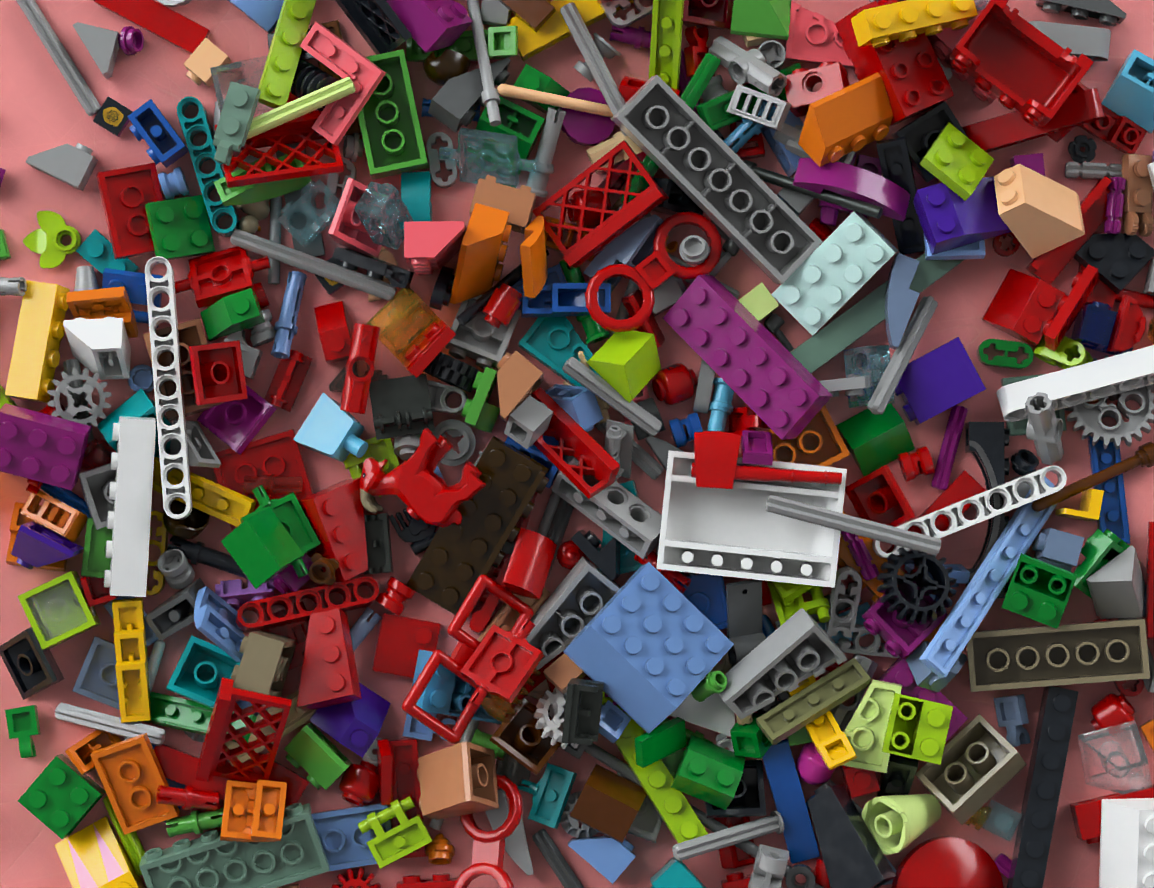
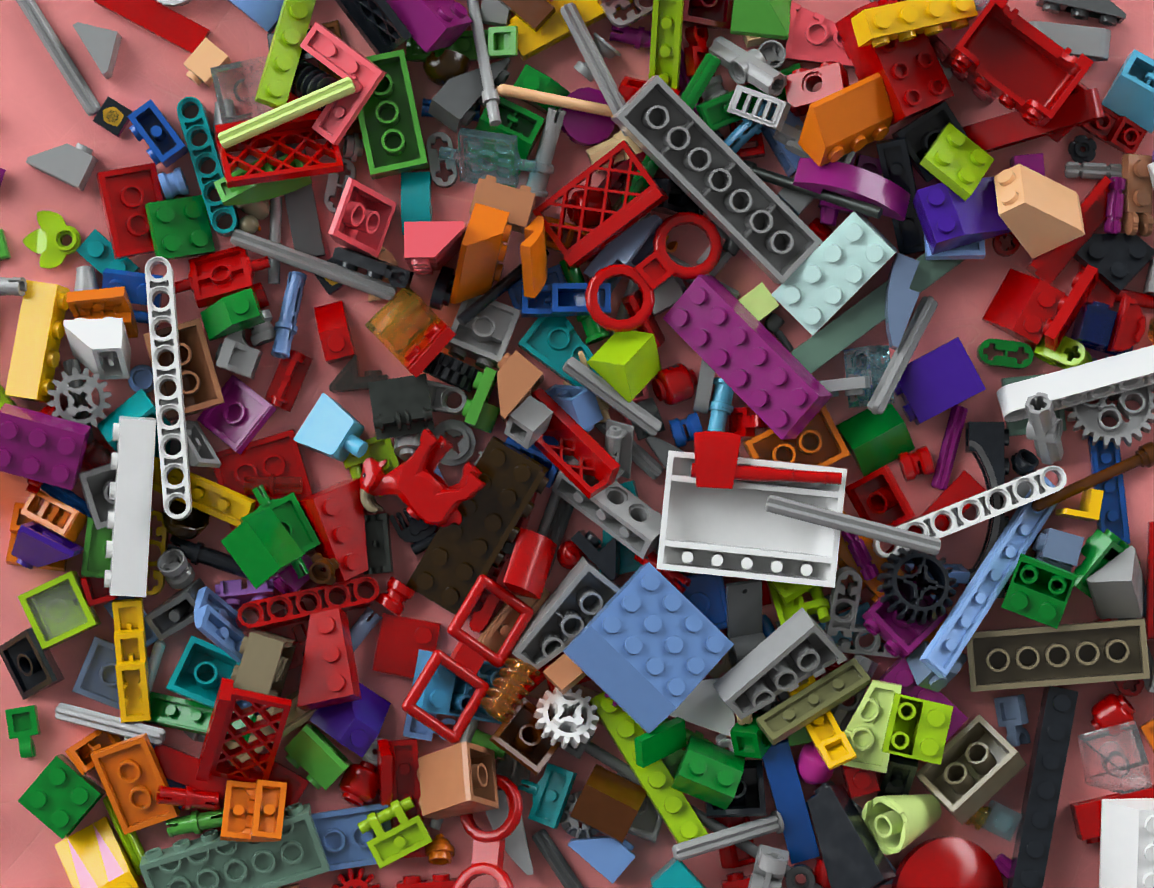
magenta plate [118,26,144,56] -> none
red slope [189,340,248,406] -> none
sand green hinge [213,81,261,166] -> none
clear light blue brick [278,179,340,247] -> none
red piece [339,323,380,414] -> none
clear light blue brick [354,181,414,250] -> none
red plate [461,619,544,708] -> none
red brick [482,283,522,329] -> none
pearl dark grey hinge [562,678,604,745] -> none
medium blue plate [599,700,631,743] -> none
light grey plate [679,235,709,264] -> none
bright green pin [691,671,727,702] -> none
magenta tile [741,430,773,466] -> none

